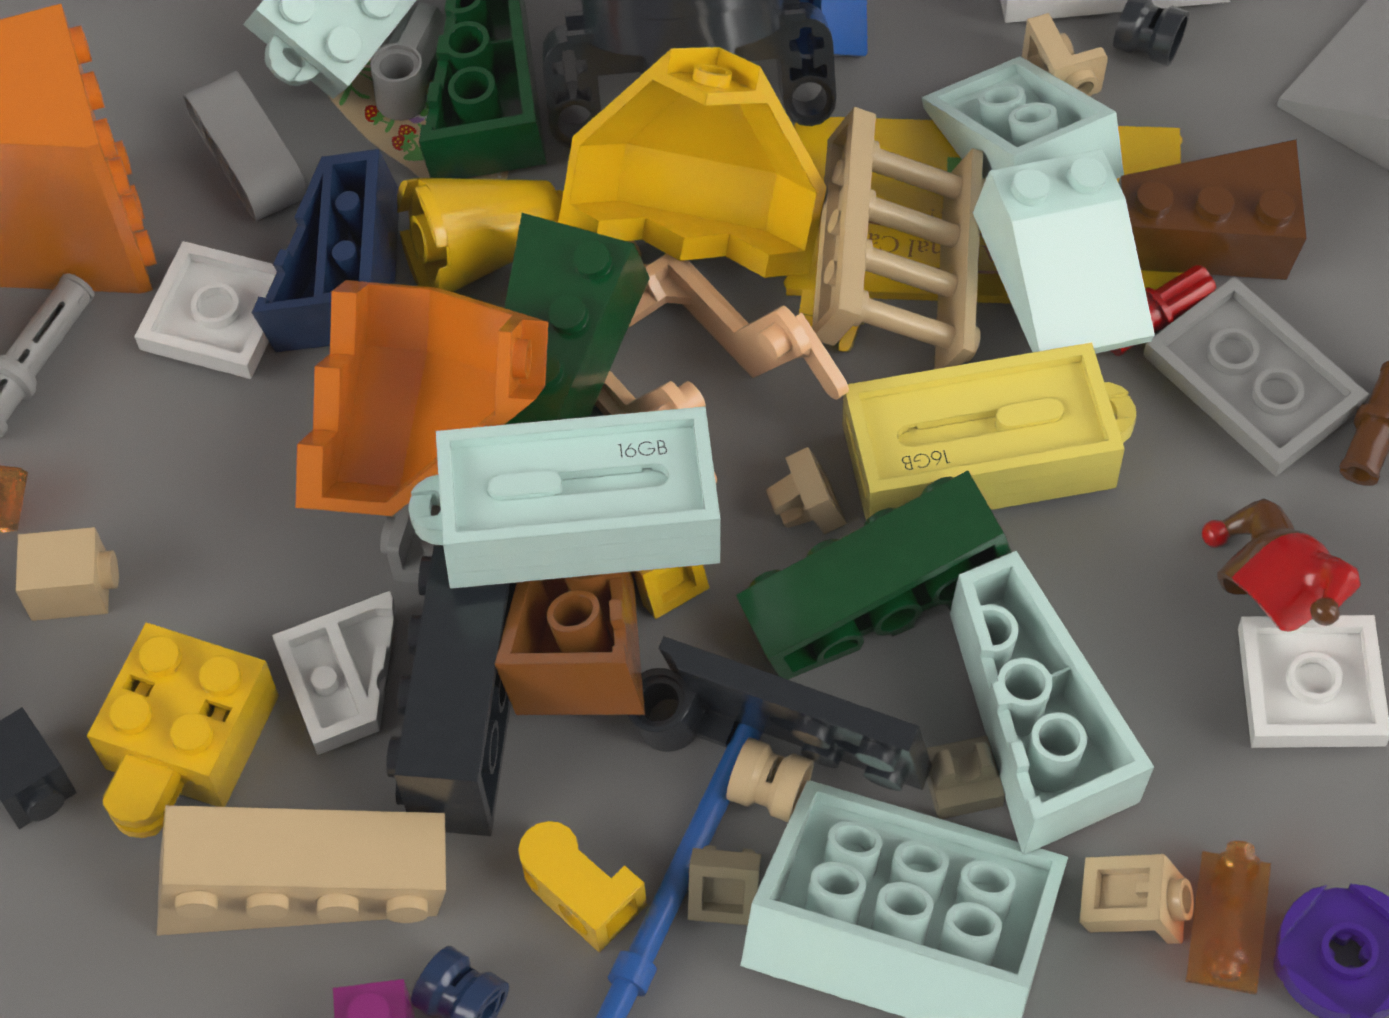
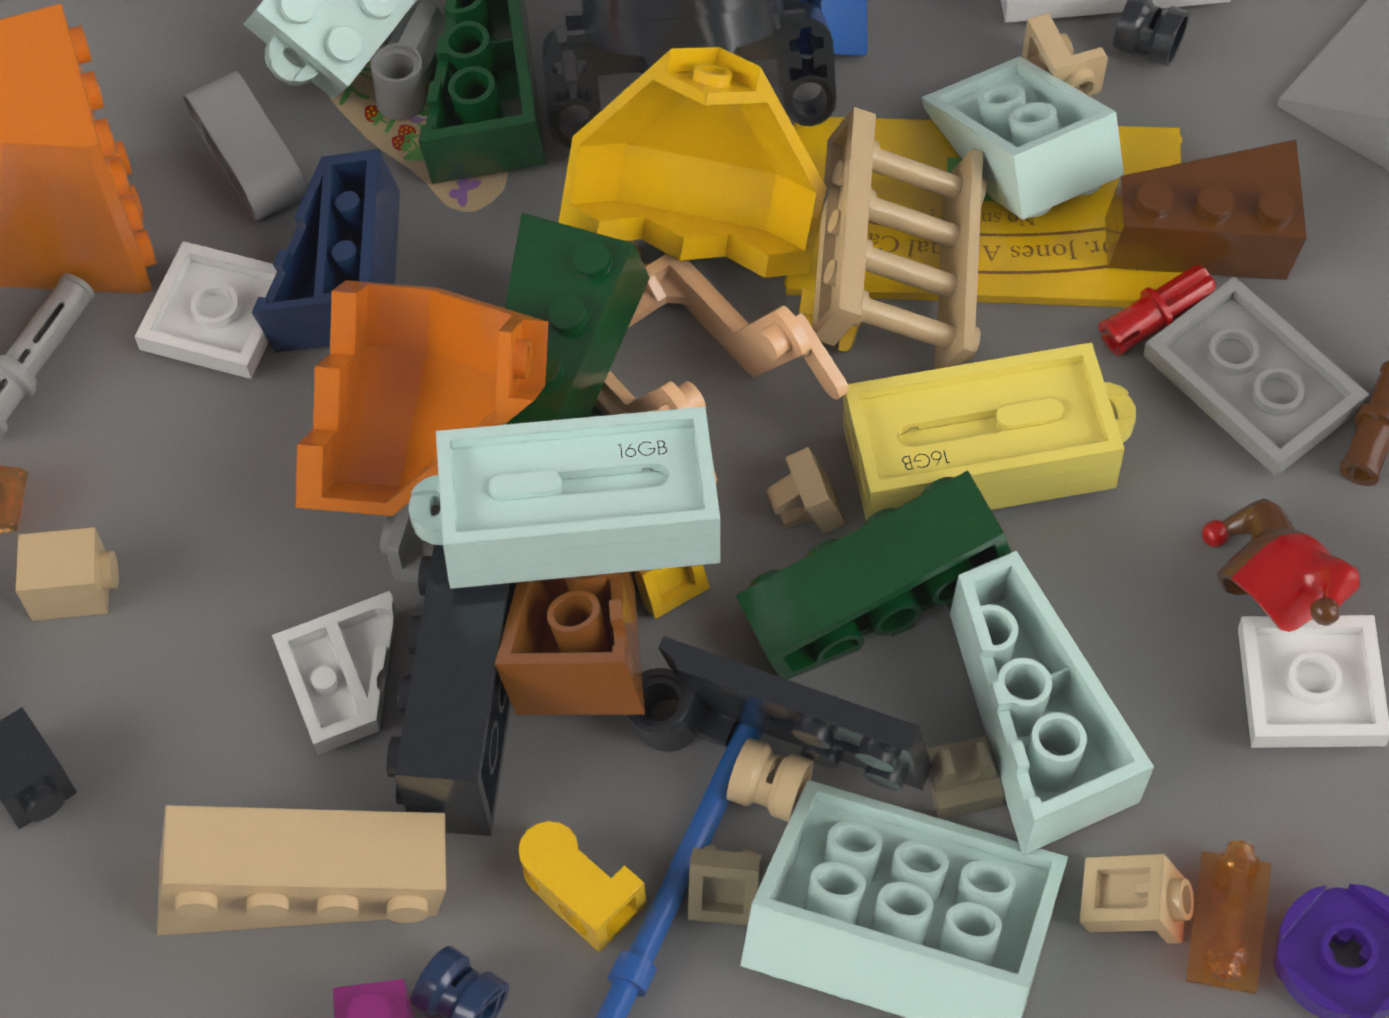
yellow brick [87,622,279,838] -> none
yellow cone [397,178,563,292] -> none
light aqua slope [973,149,1155,354] -> none

